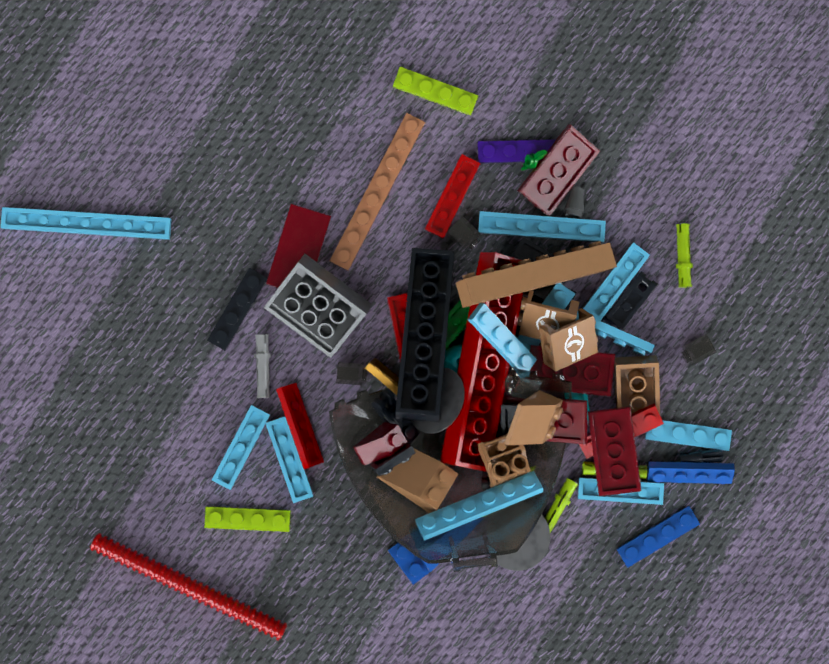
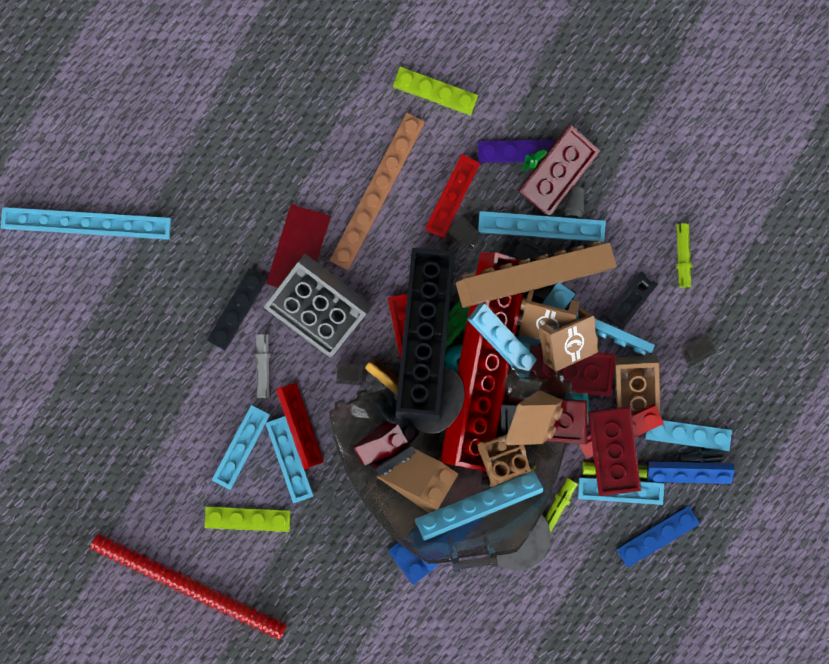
medium azure plate [583,242,650,321] -> none

